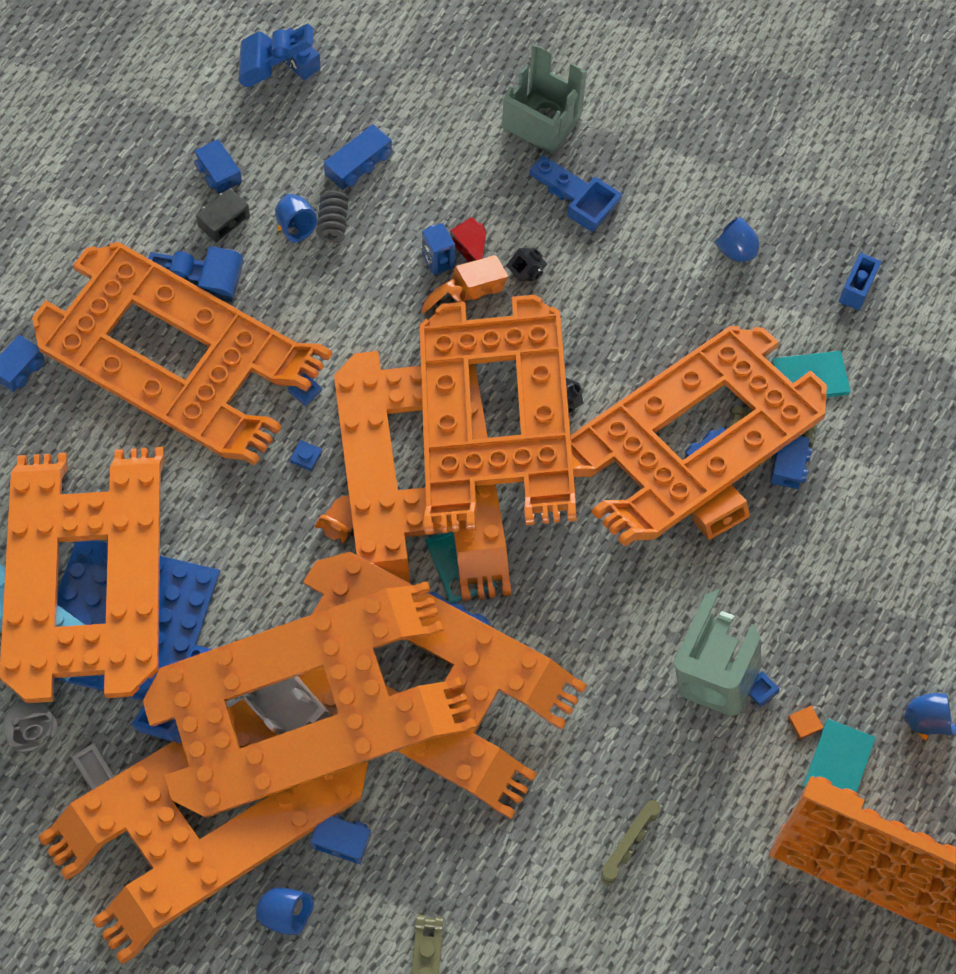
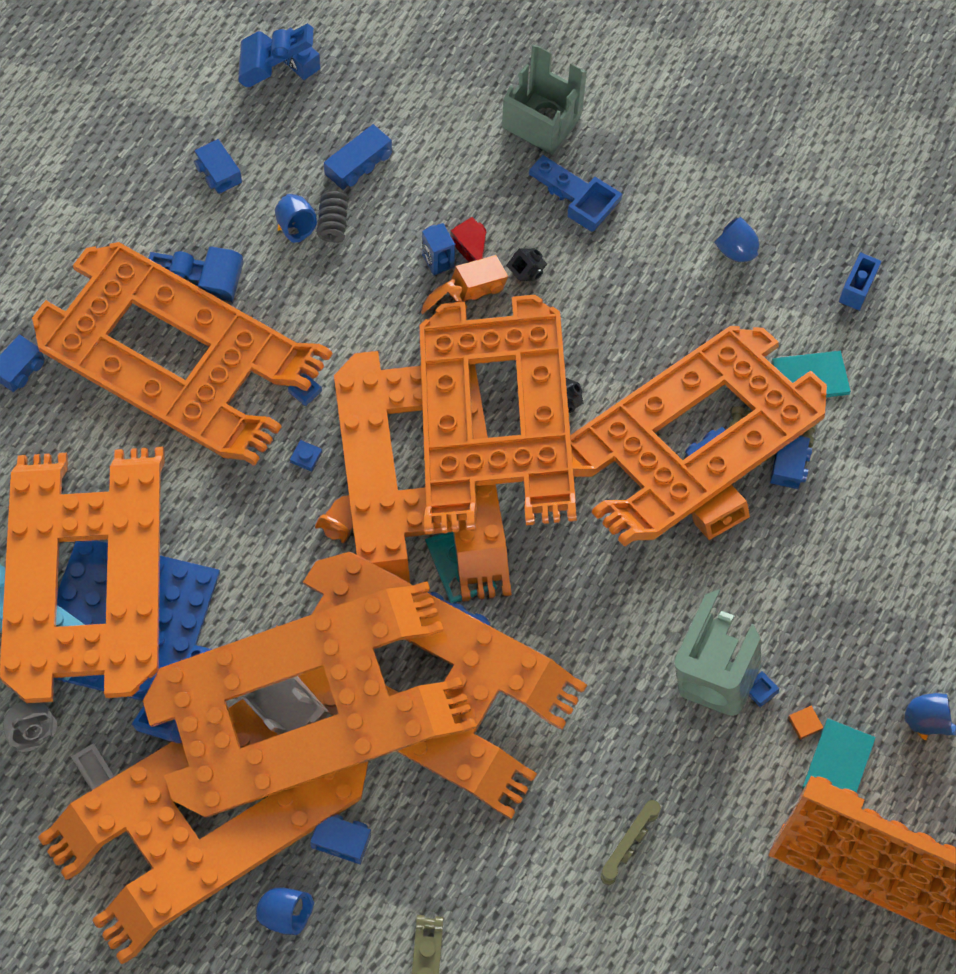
pearl dark grey brick [196,188,250,243] -> none

